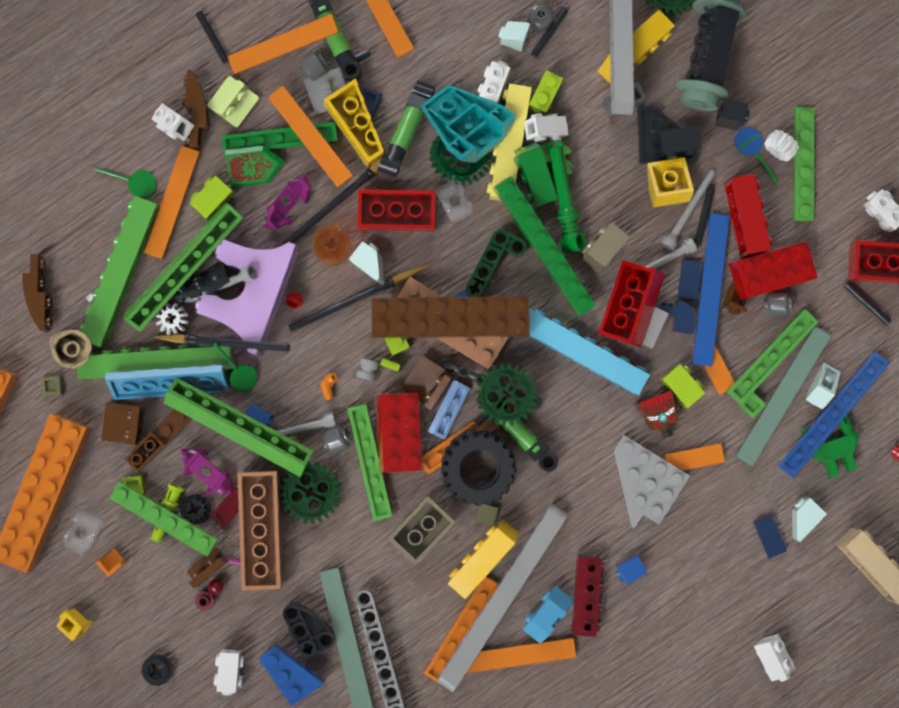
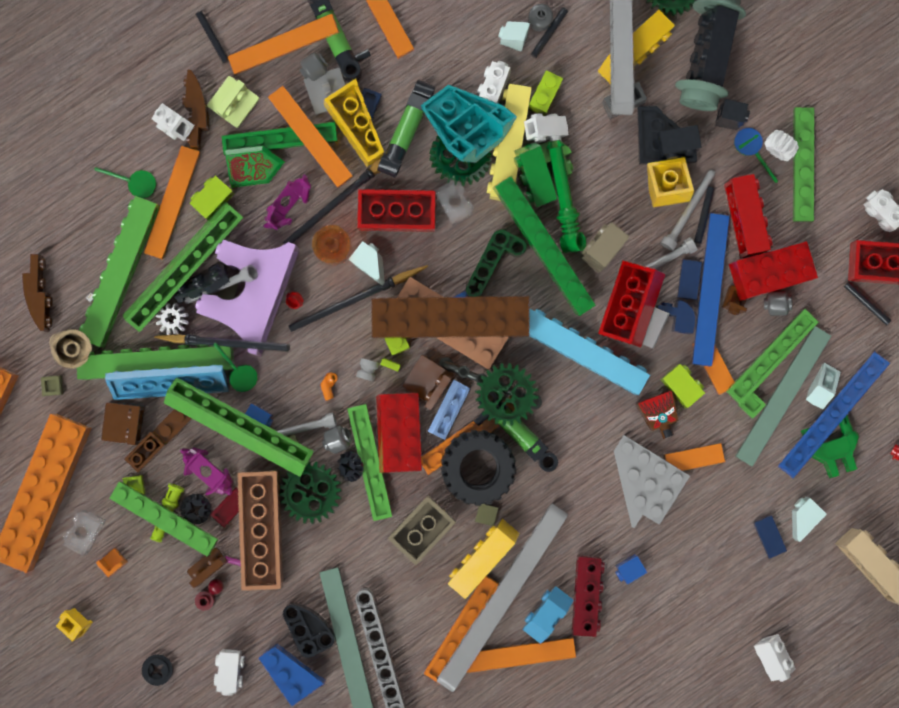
none -> black gear [337,451,363,482]

